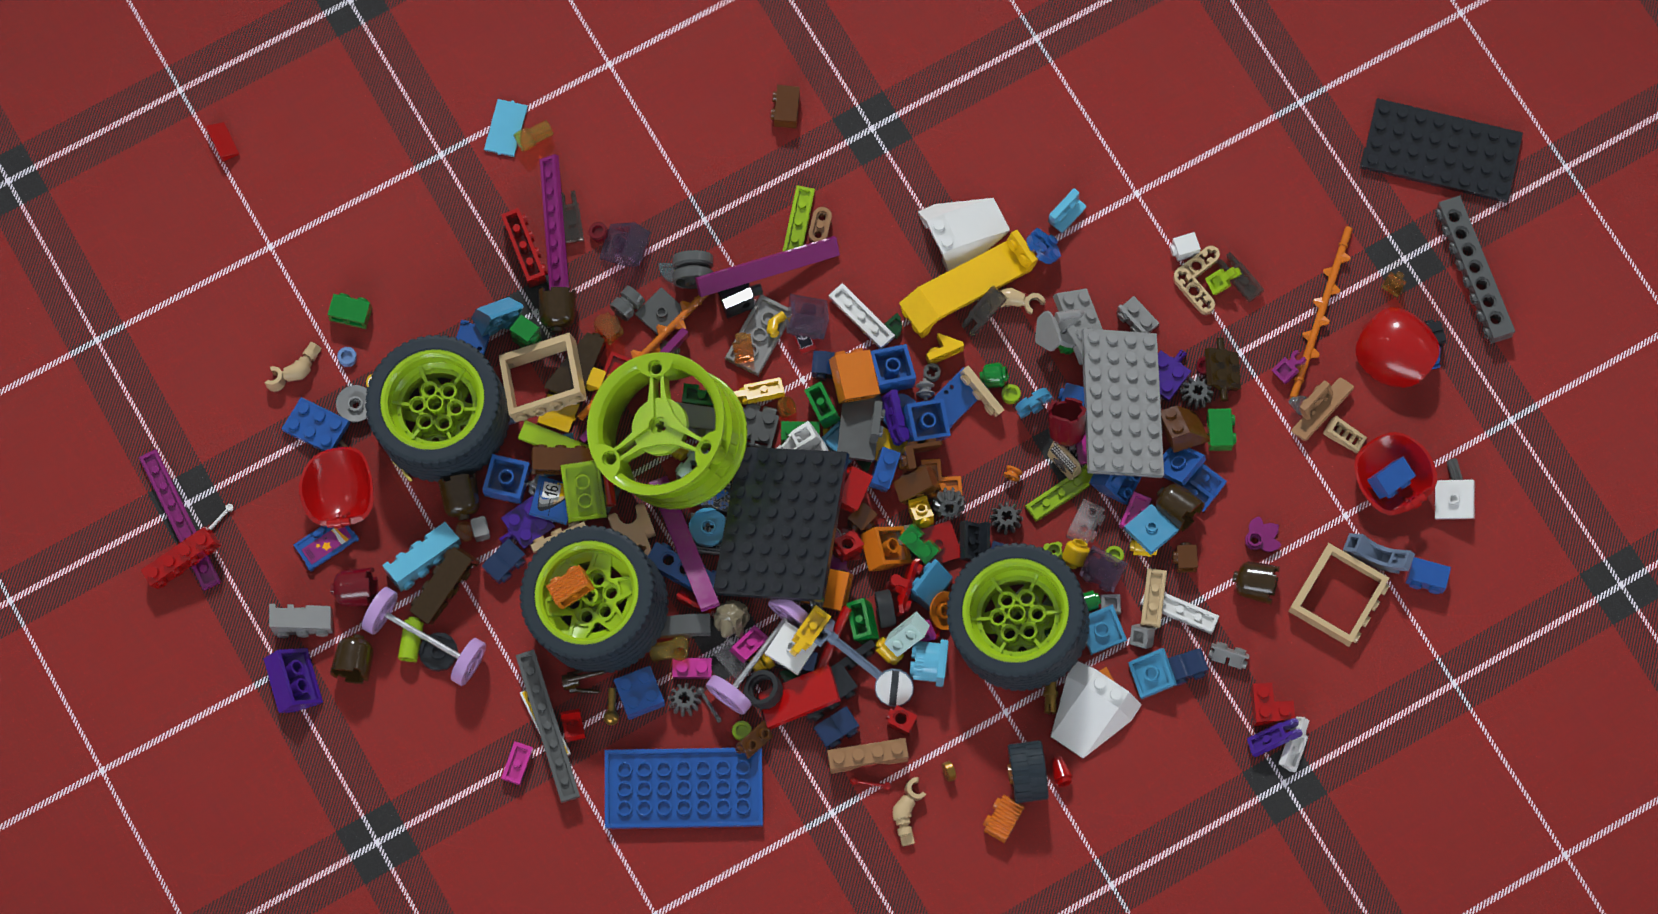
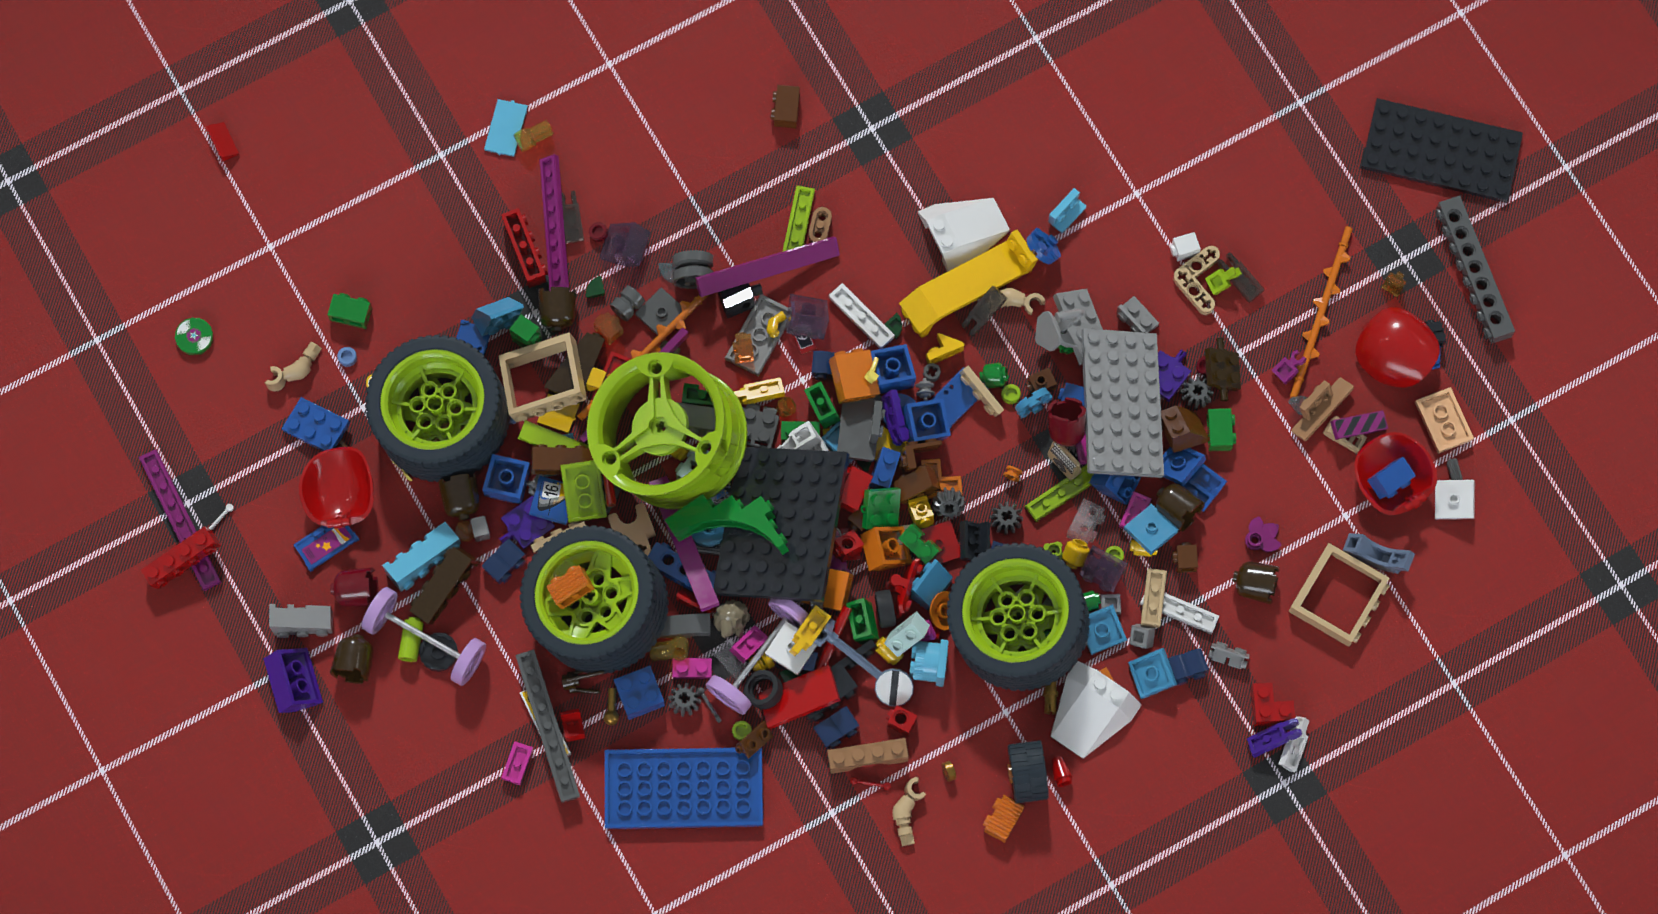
light grey dish [336,385,367,422] -> none
blue brick [1405,557,1451,594] -> none
none -> green tile [175,317,213,355]
none -> dark green tile [586,276,605,299]
none -> green arch [665,494,789,555]
none -> green plate [861,487,901,529]
none -> light yellow hand [864,357,879,384]
none -> reddish brown brick [1026,367,1057,394]
none -> magenta tile [1330,410,1388,440]
none -> light nougat plate [1415,387,1474,454]

